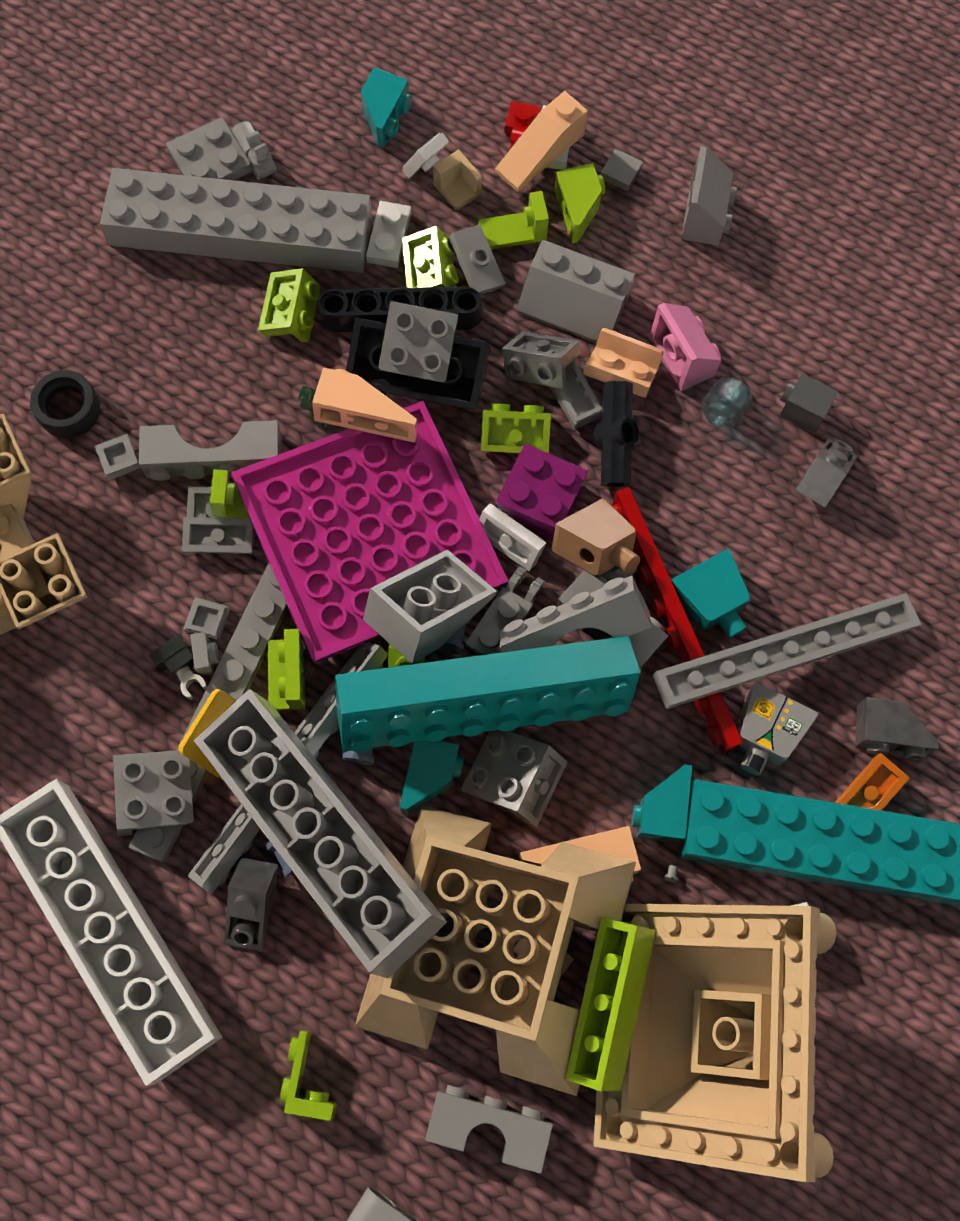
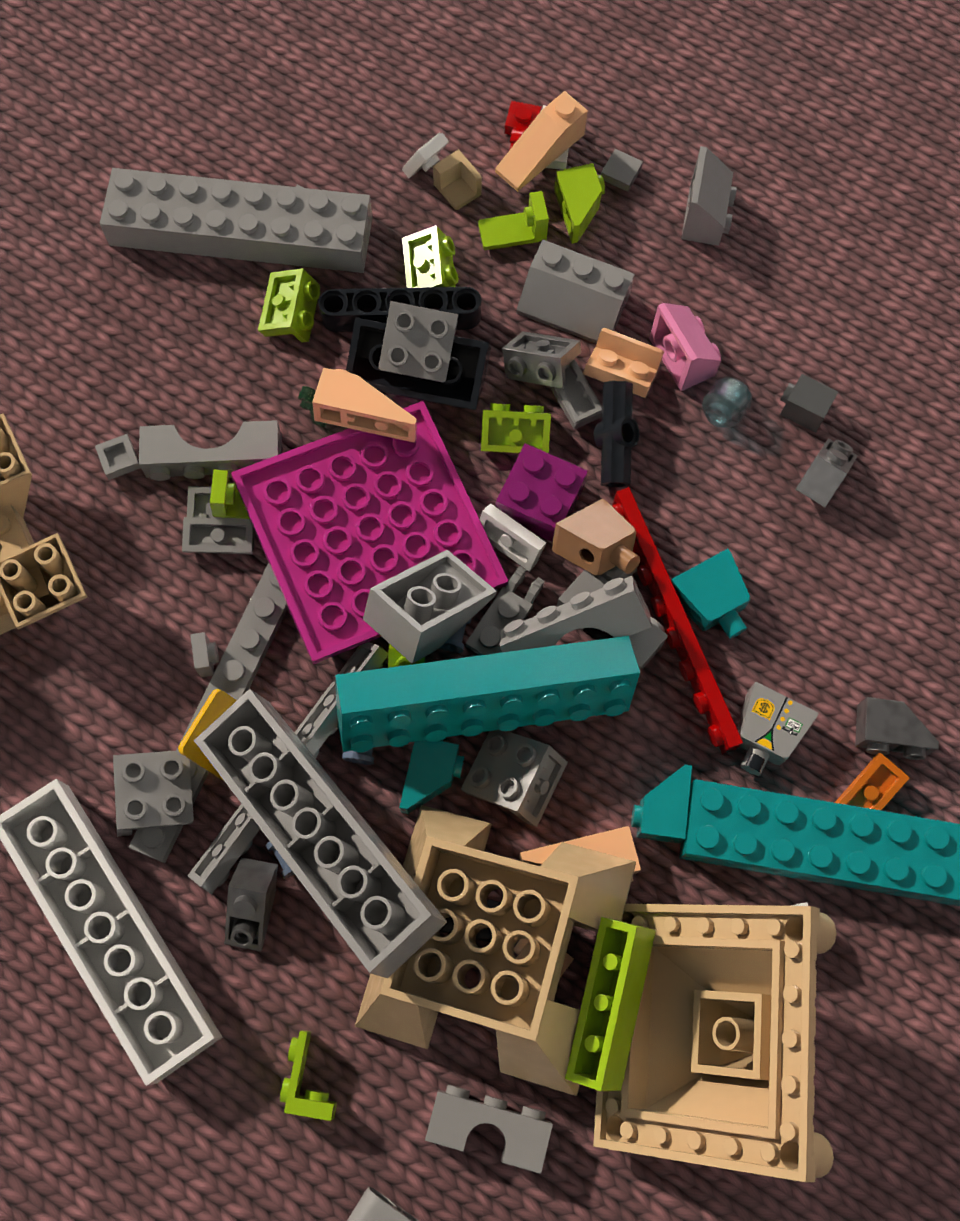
black tyre [30,370,100,438] -> none
pearl dark grey piece [148,634,208,700] -> none
light grey plate [165,117,252,180] -> none
light grey tile [183,597,230,642] -> none
light grey bar [231,121,277,180] -> none
lime bracket [268,629,306,711] -> none
teal slope [361,67,412,149] -> none
white plate [366,201,412,268] -> none
light grey plate [448,225,505,295] -> none
light grey plate [652,593,922,709] -> none
light grey piece [663,865,679,883] -> none

